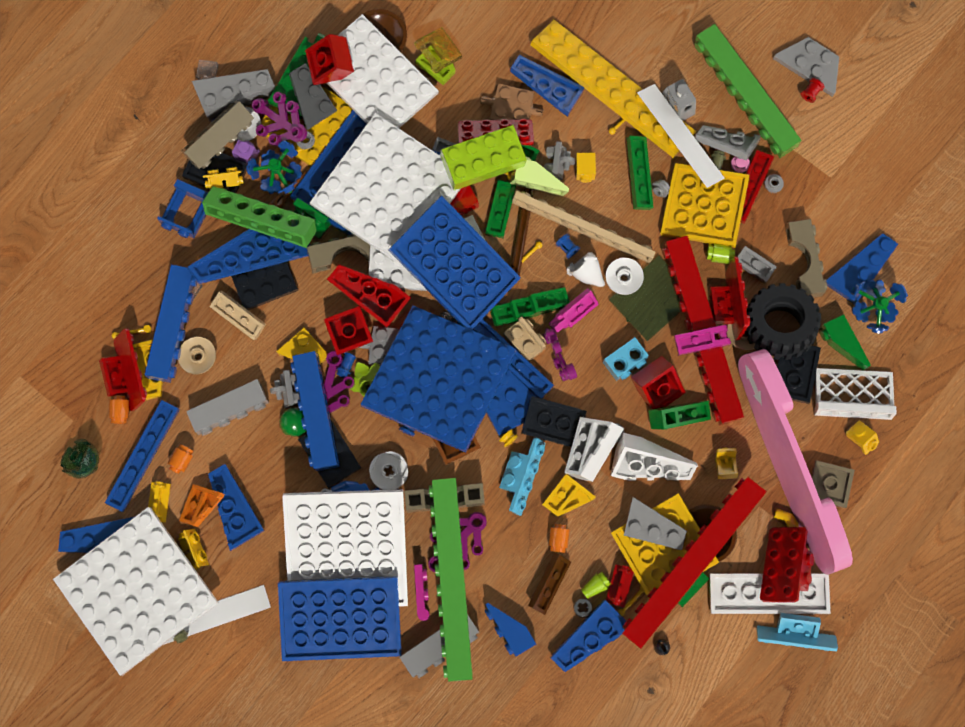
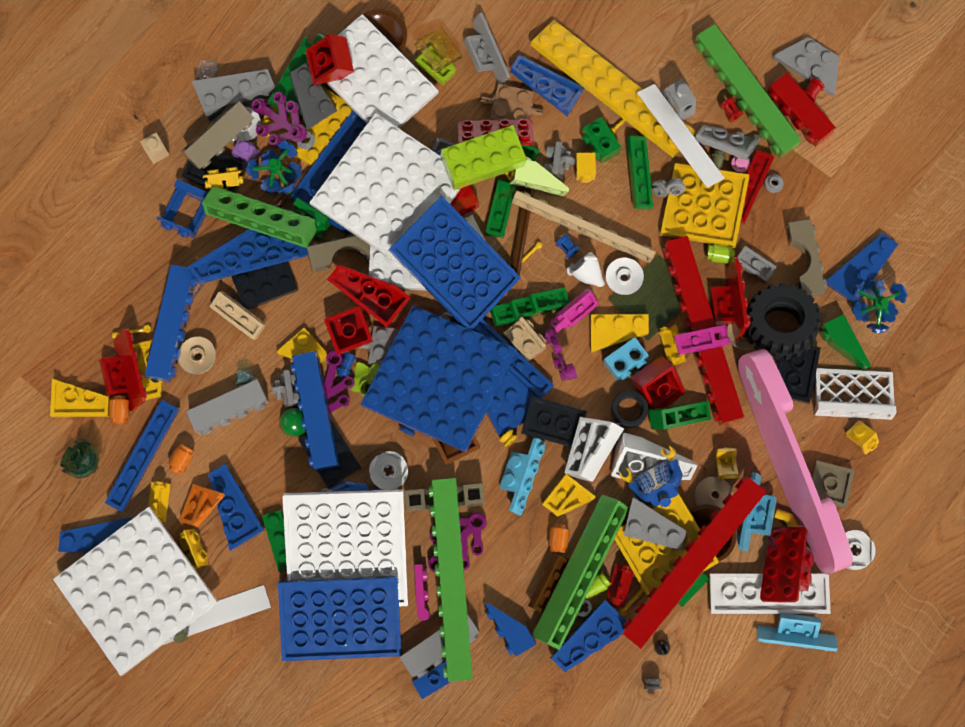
none -> yellow wing [50,378,110,417]
none -> tan brick [140,133,169,164]
none -> clear light blue plate [236,368,254,386]
none -> green plate [262,510,287,572]
none -> blue plate [412,662,450,699]
none -> light grey bracket [463,13,510,85]
none -> bright green brick [532,495,629,650]
none -> green brick [581,117,621,164]
none -> yellow wing [591,314,649,353]
none -> black tyre [611,390,648,428]
none -> blue torso [619,446,683,507]
none -> dark grey bush [644,679,662,689]
none -> yellow hinge [659,325,686,366]
none -> light grey plate [666,178,685,195]
none -> tan dish [694,477,733,508]
none -> red bush [719,97,743,122]
none -> medium azure bracket [737,472,777,552]
none -> red brick [767,73,836,147]
none -> white plate [845,530,875,570]

